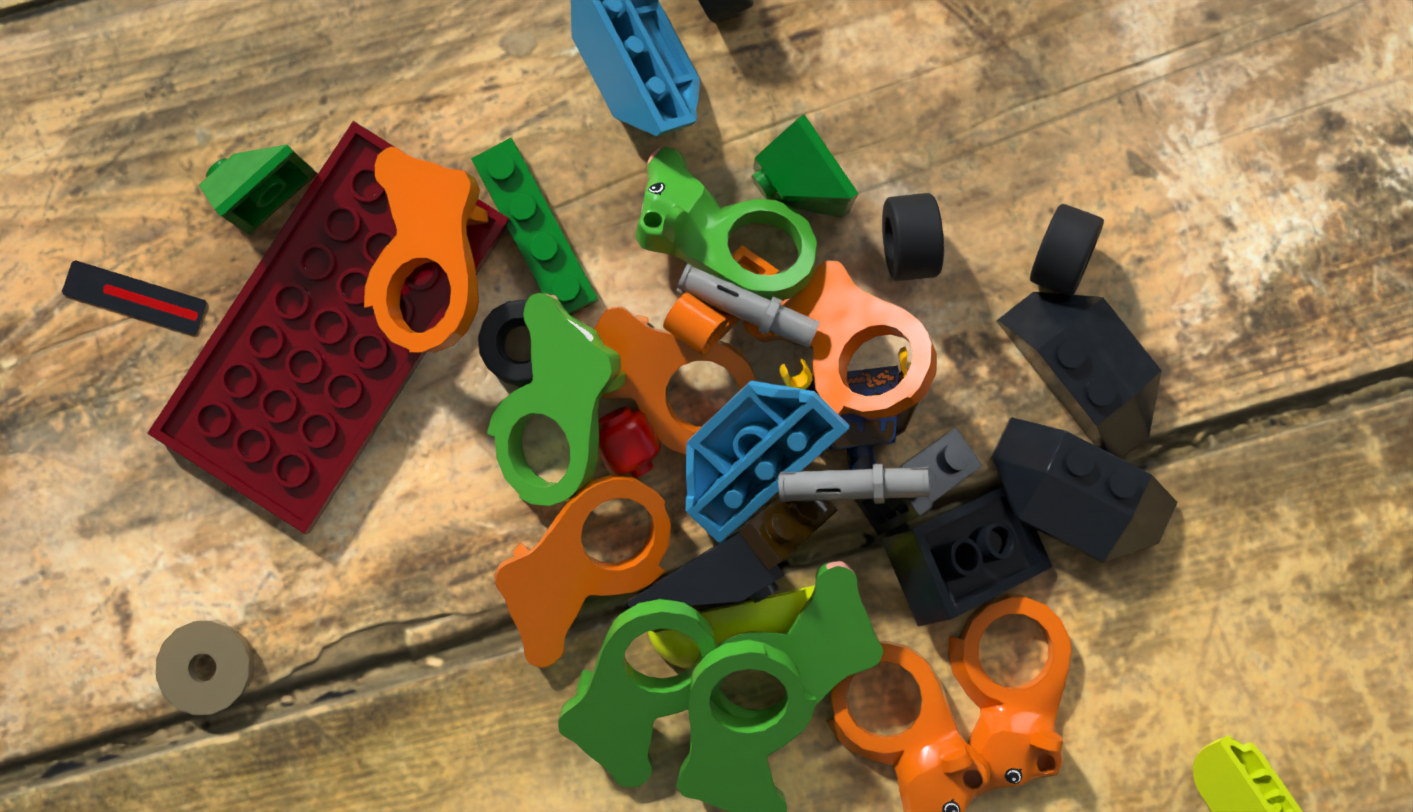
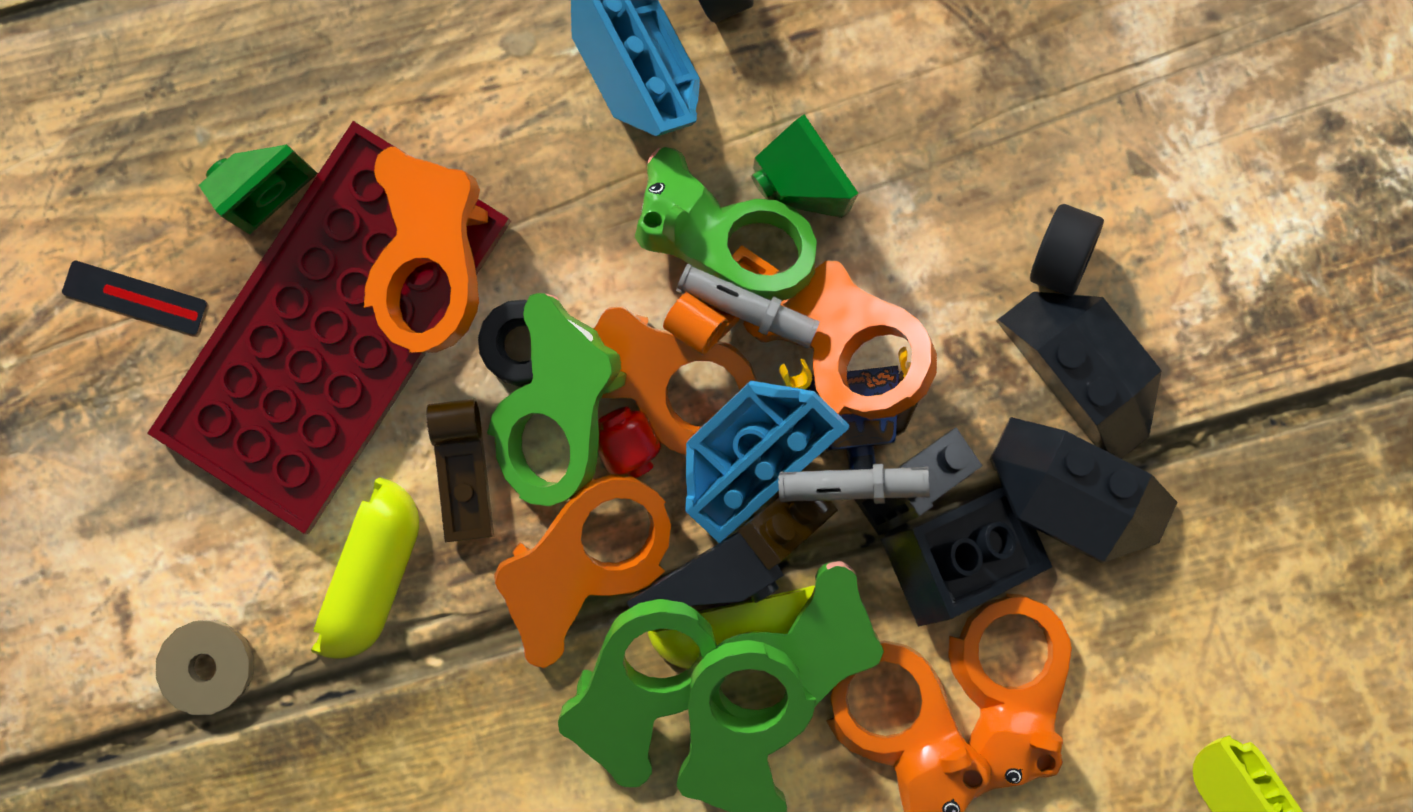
green plate [471,137,599,316] -> none
black tyre [882,193,944,281] -> none
none -> neon yellow brick [311,477,419,659]
none -> dark brown plate [426,398,494,543]

